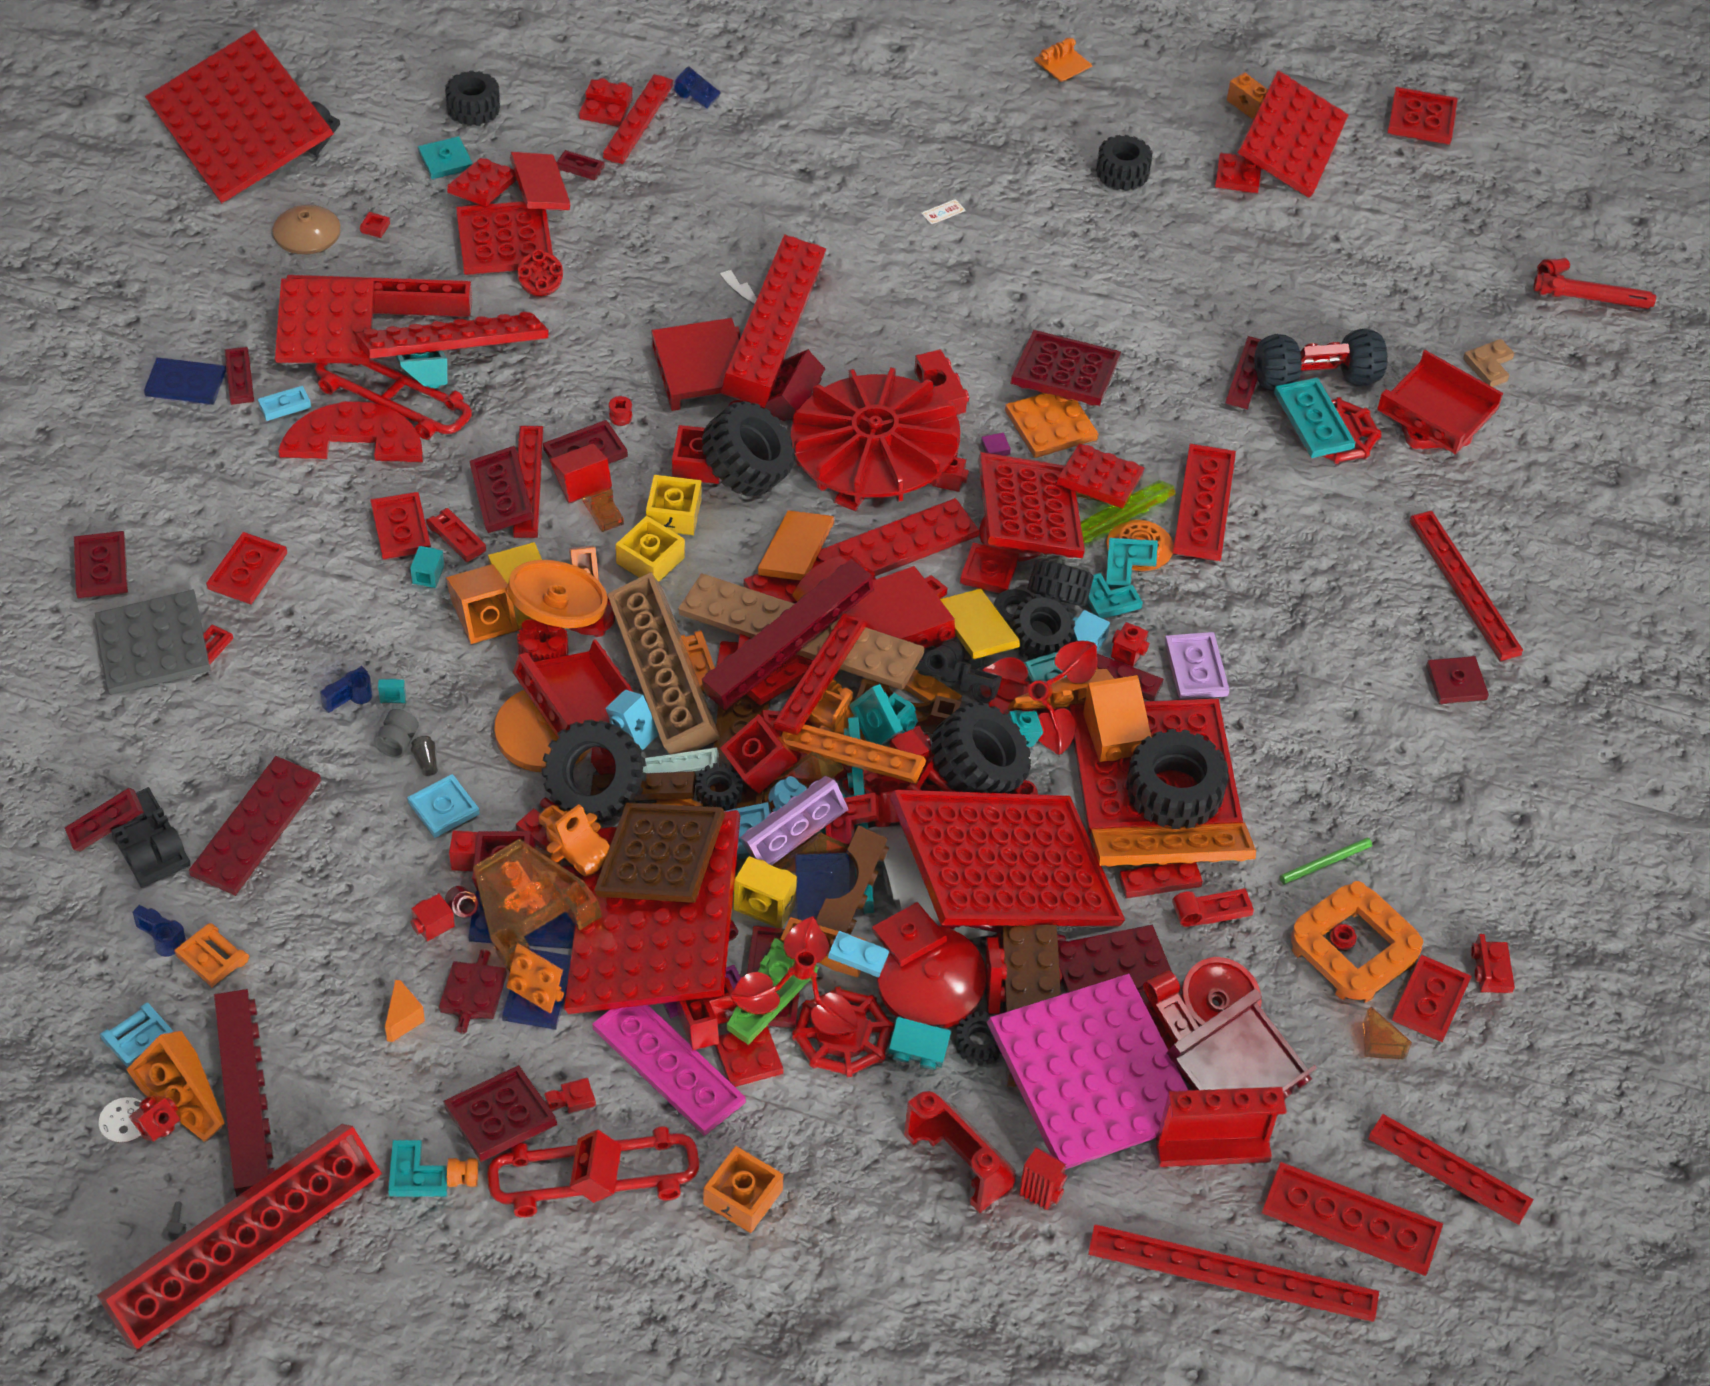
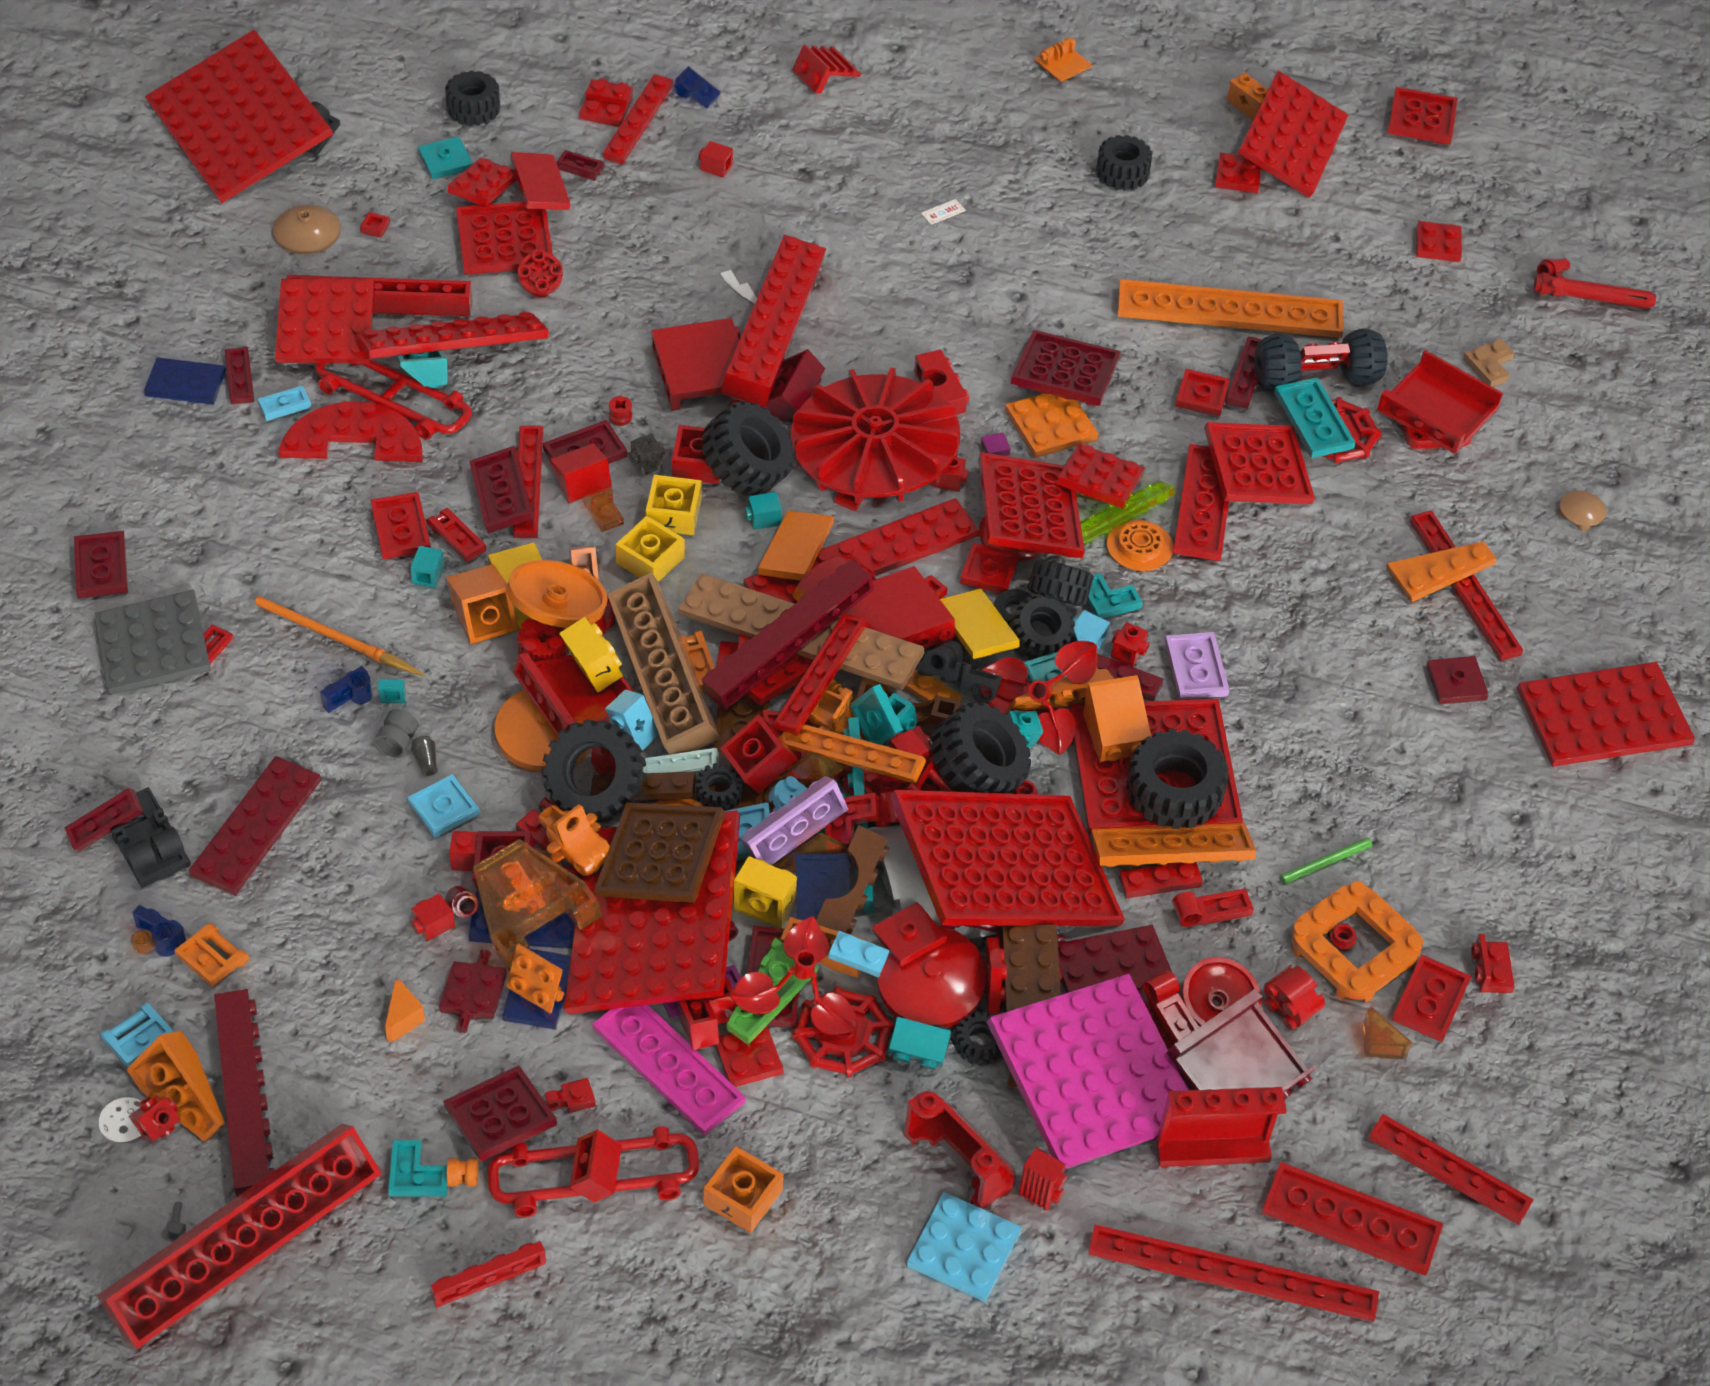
red plate [206,532,288,605] -> none
teal plate [1106,538,1158,588] -> none
none -> clear orange hinge [131,930,154,954]
none -> orange piece [255,596,425,677]
none -> red plate [430,1241,546,1308]
none -> yellow brick [559,617,623,692]
none -> clear smoke brick [628,434,665,476]
none -> red brick [698,141,733,178]
none -> teal brick [745,492,782,530]
none -> red plate [792,45,862,94]
none -> medium azure plate [907,1192,1022,1302]
none -> orange plate [1117,279,1343,338]
none -> red plate [1175,369,1230,417]
none -> red plate [1204,422,1315,504]
none -> red brick [1263,965,1325,1030]
none -> orange wing [1387,541,1496,603]
none -> red plate [1416,221,1462,262]
none -> red plate [1517,662,1695,767]
none -> medium nougat dish [1558,491,1607,531]

